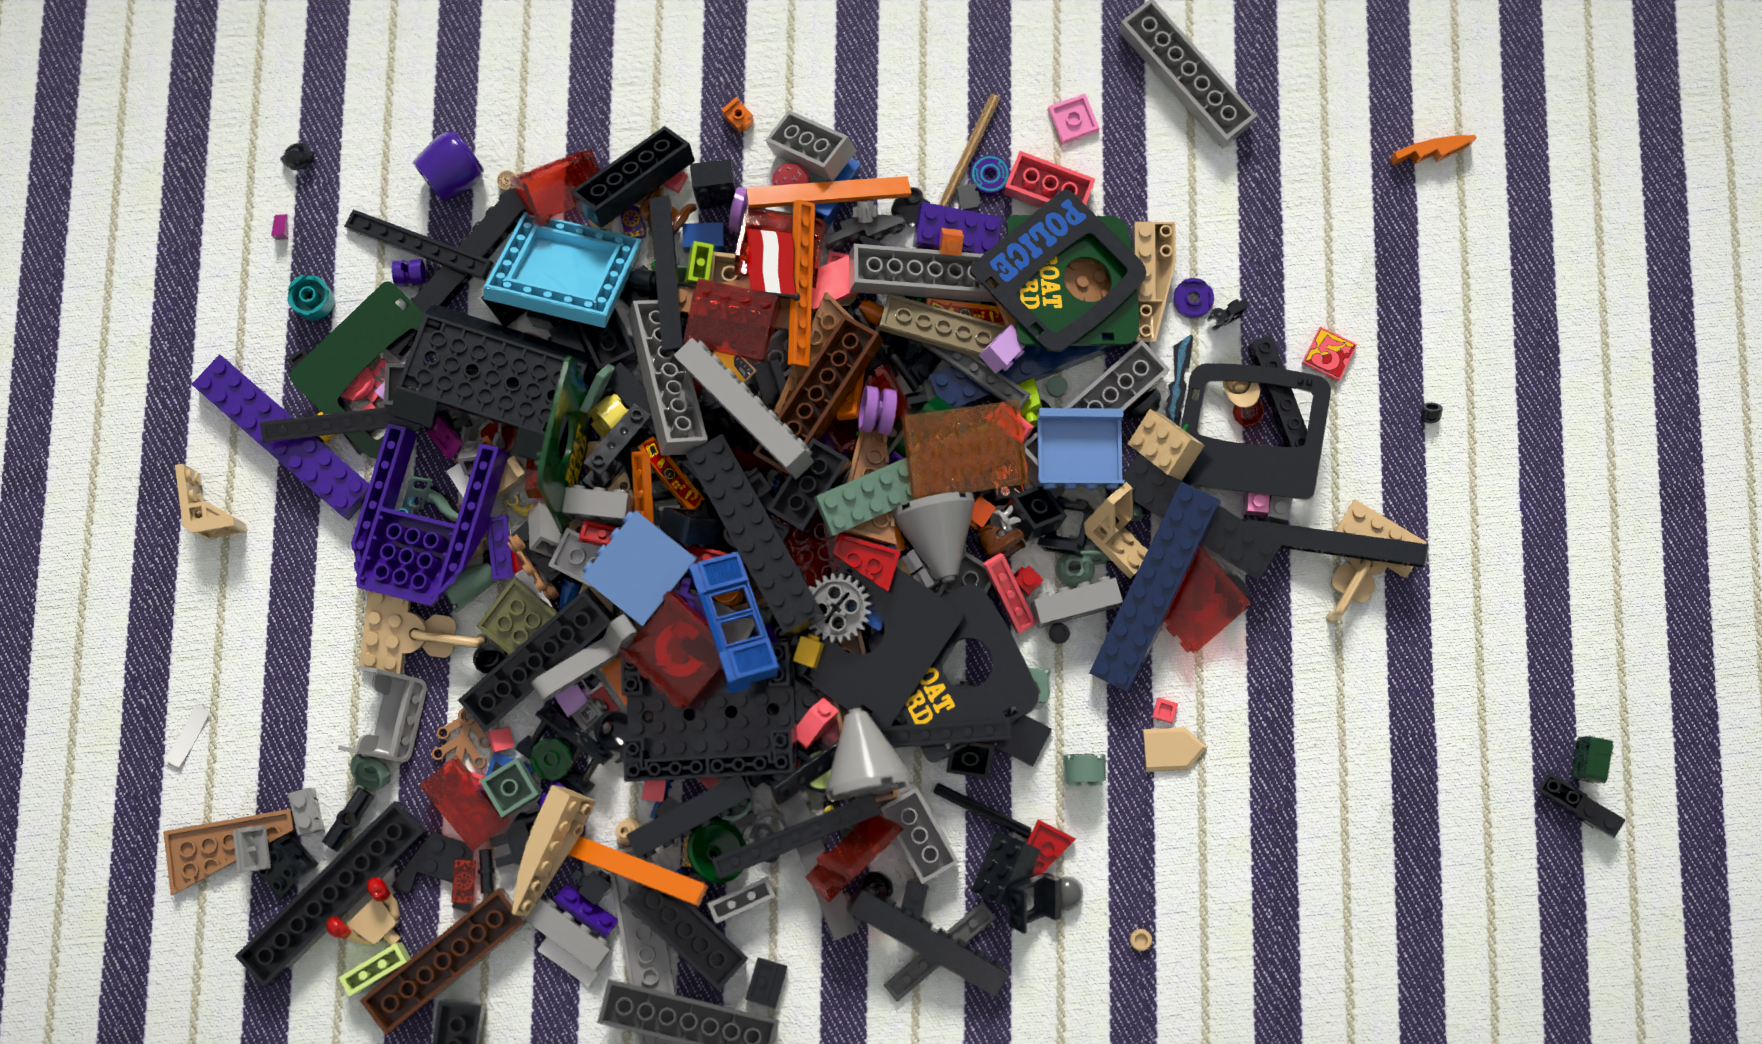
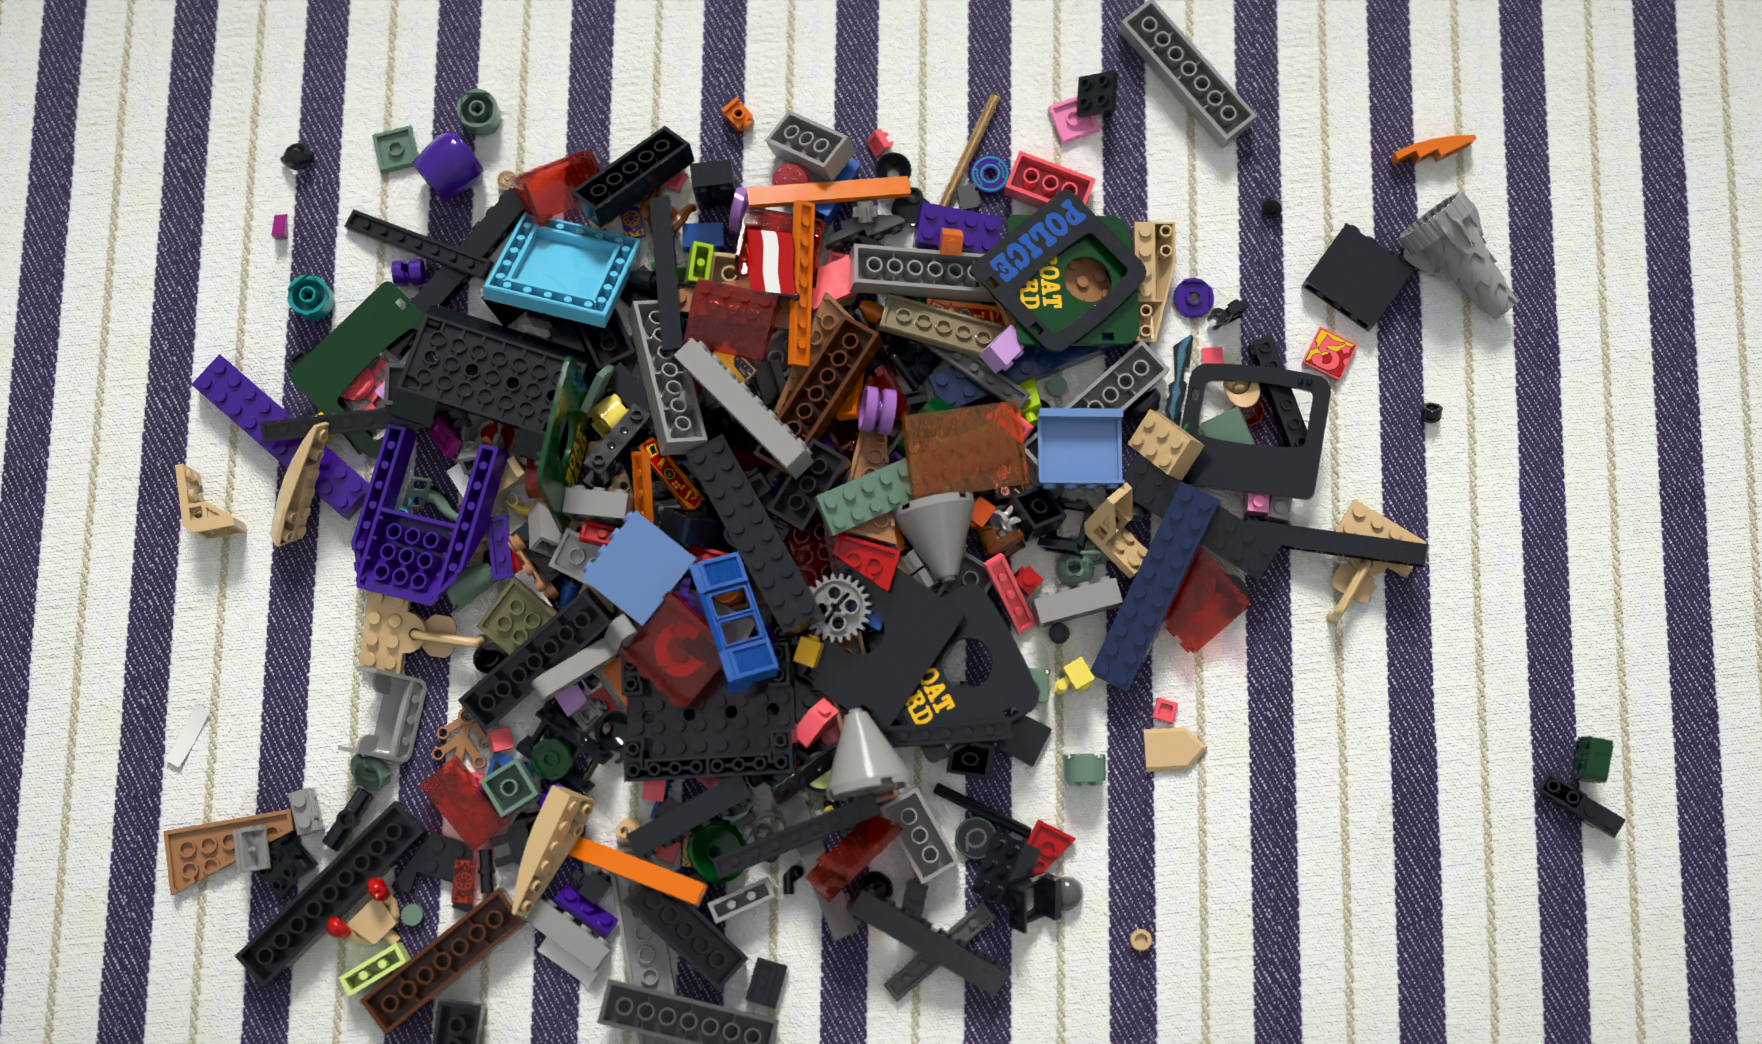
none -> tan wedge [270,422,329,547]
none -> sand green tile [372,125,419,174]
none -> sand green tile [401,904,424,926]
none -> sand green brick [457,89,501,136]
none -> coral tile [654,841,681,863]
none -> black arm [783,865,804,895]
none -> coral tile [866,129,894,158]
none -> black piece [875,152,912,180]
none -> black tile [955,817,996,860]
none -> light yellow brick [1053,656,1095,695]
none -> black plate [1076,70,1118,118]
none -> sand green tile [1200,406,1255,445]
none -> coral tile [1201,347,1223,364]
none -> black tile [1262,197,1283,218]
none -> black panel [1301,223,1414,332]
none -> light grey cone [1399,190,1519,320]

